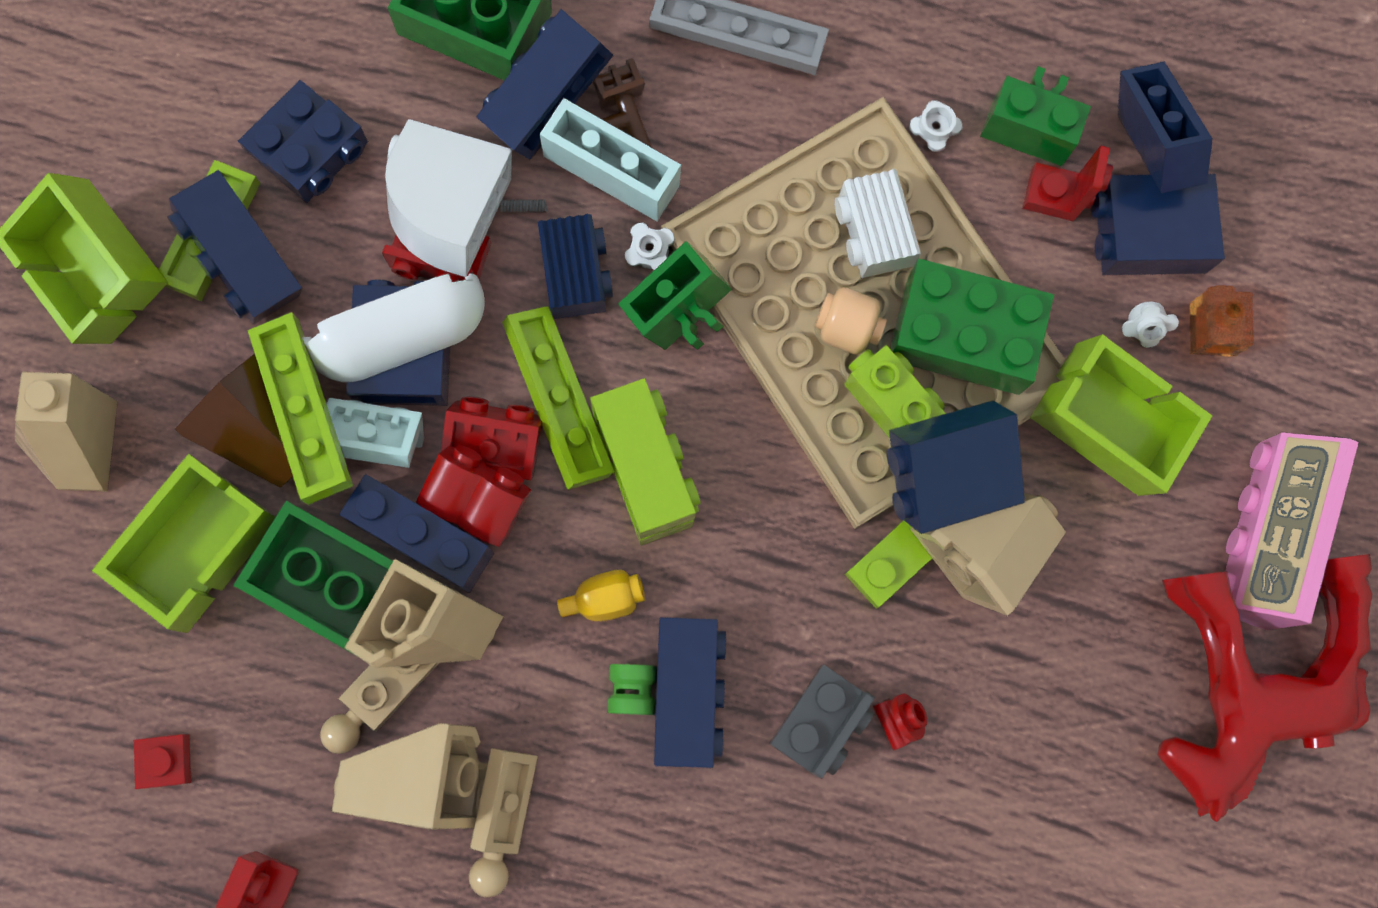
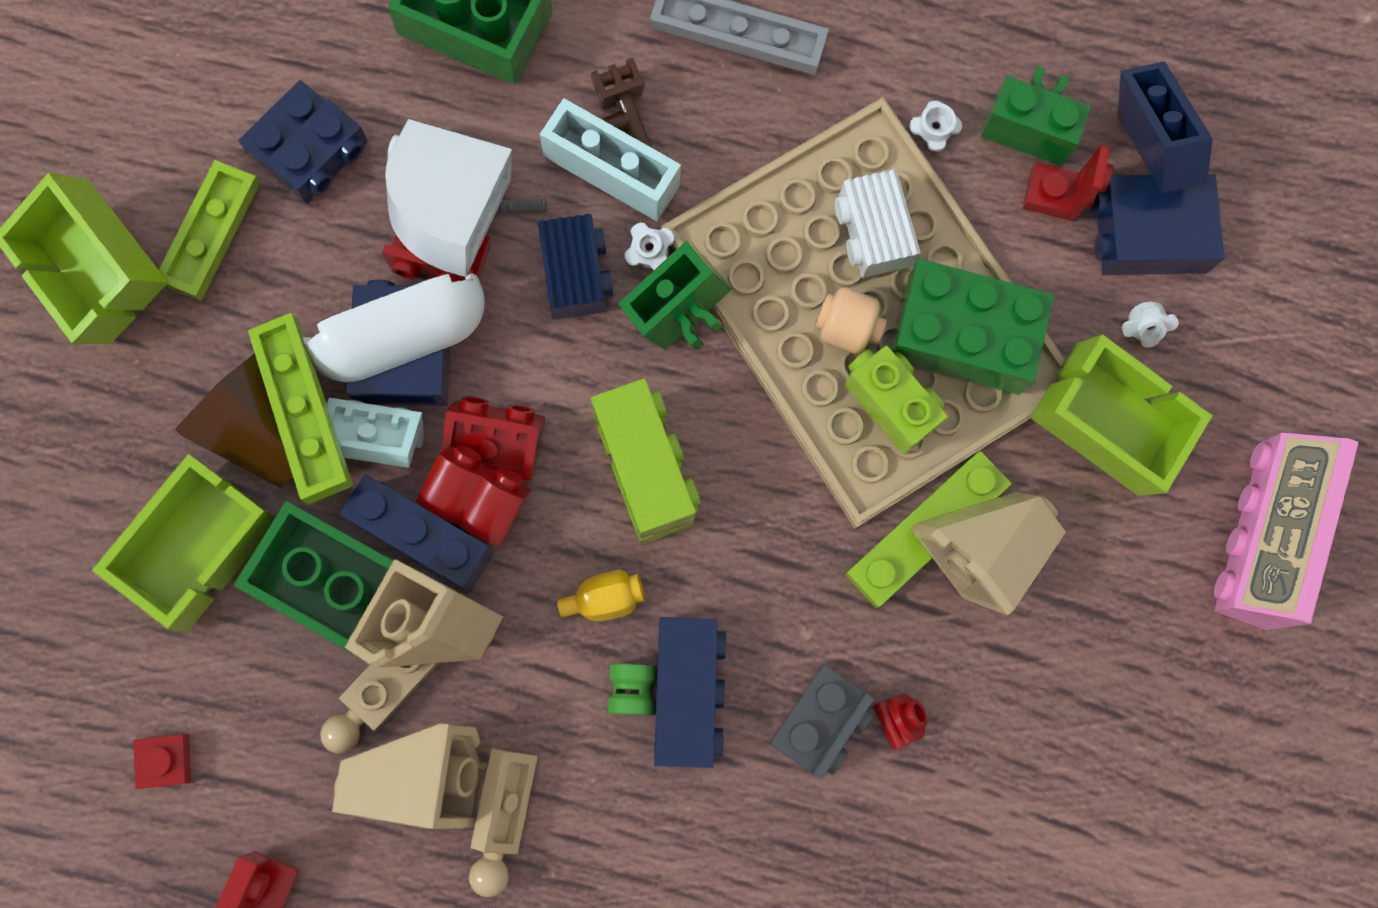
tan slope [15,372,117,492] -> none
dark blue brick [167,170,302,325] -> none
dark blue brick [476,9,614,160] -> none
lime plate [502,306,614,490] -> none
dark blue brick [887,400,1025,534] -> none
red animal [1157,554,1372,822] -> none
clear orange brick [1190,285,1254,357] -> none

